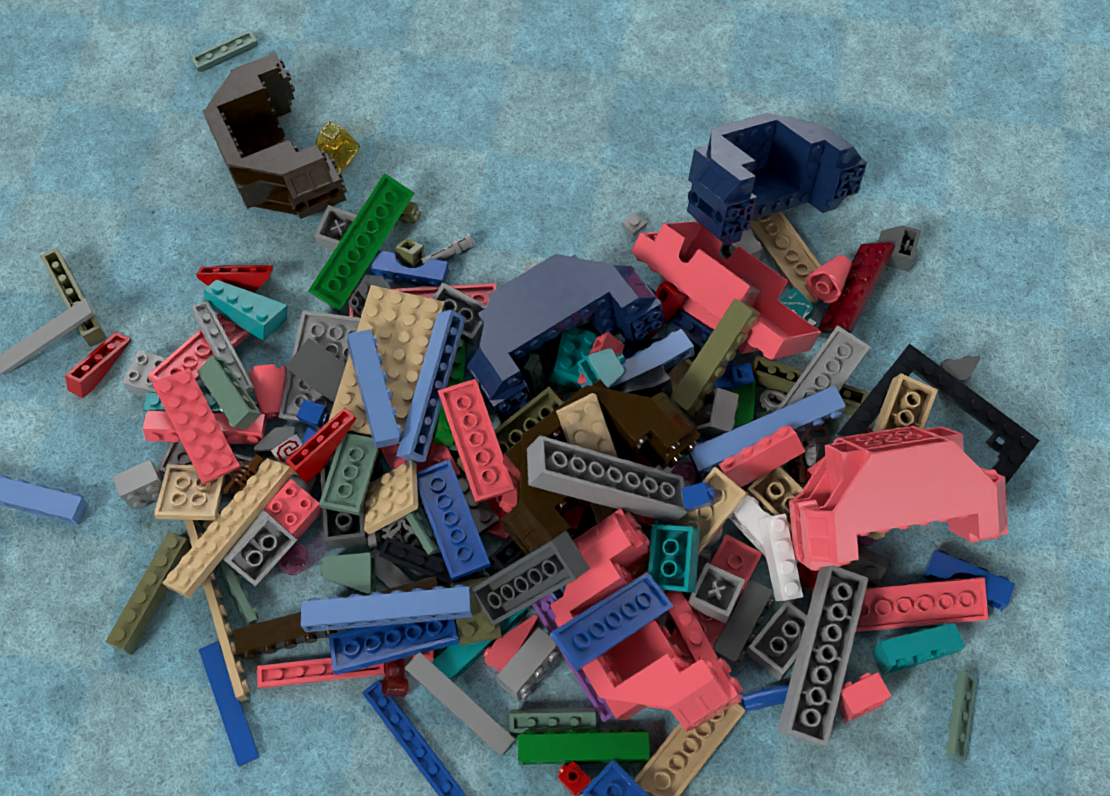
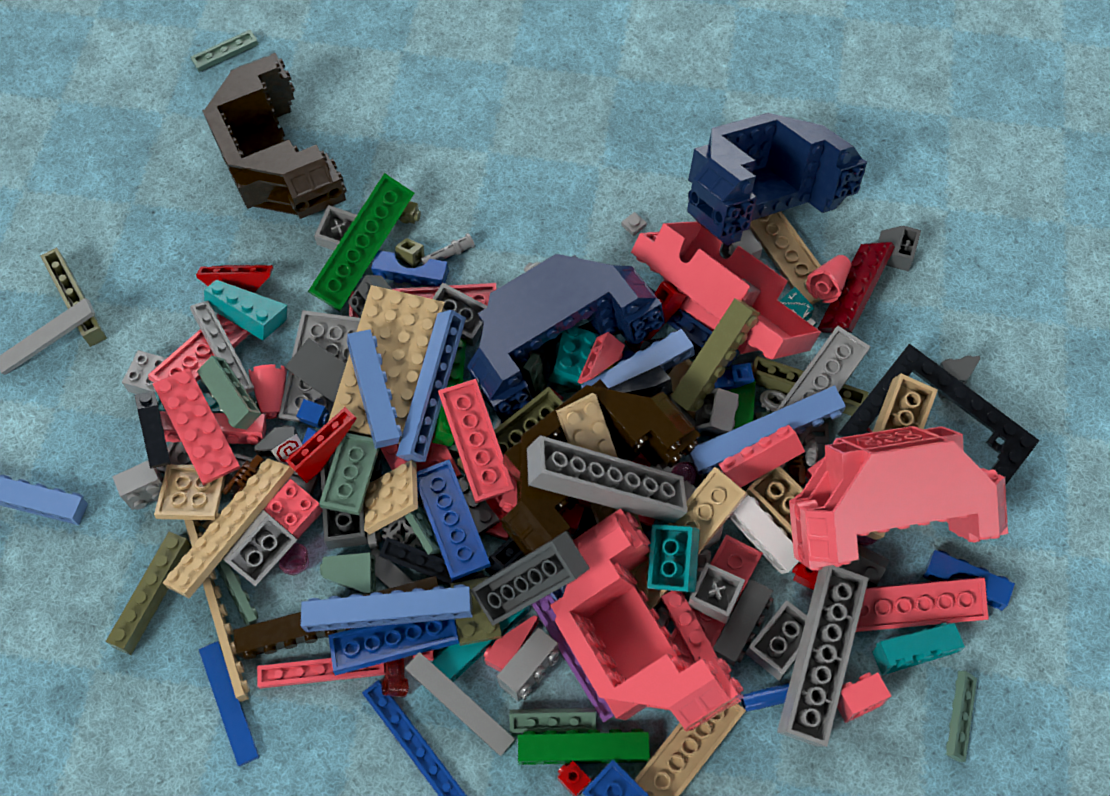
red slope [65,332,131,398] -> none
clear yellow slope [315,121,360,172] -> none
blue plate [550,572,674,672] -> none
teal torso [577,348,625,387] -> none
blue brick [681,482,716,511] -> none
white brick [758,514,803,601] -> none
none -> black slope [135,391,171,469]

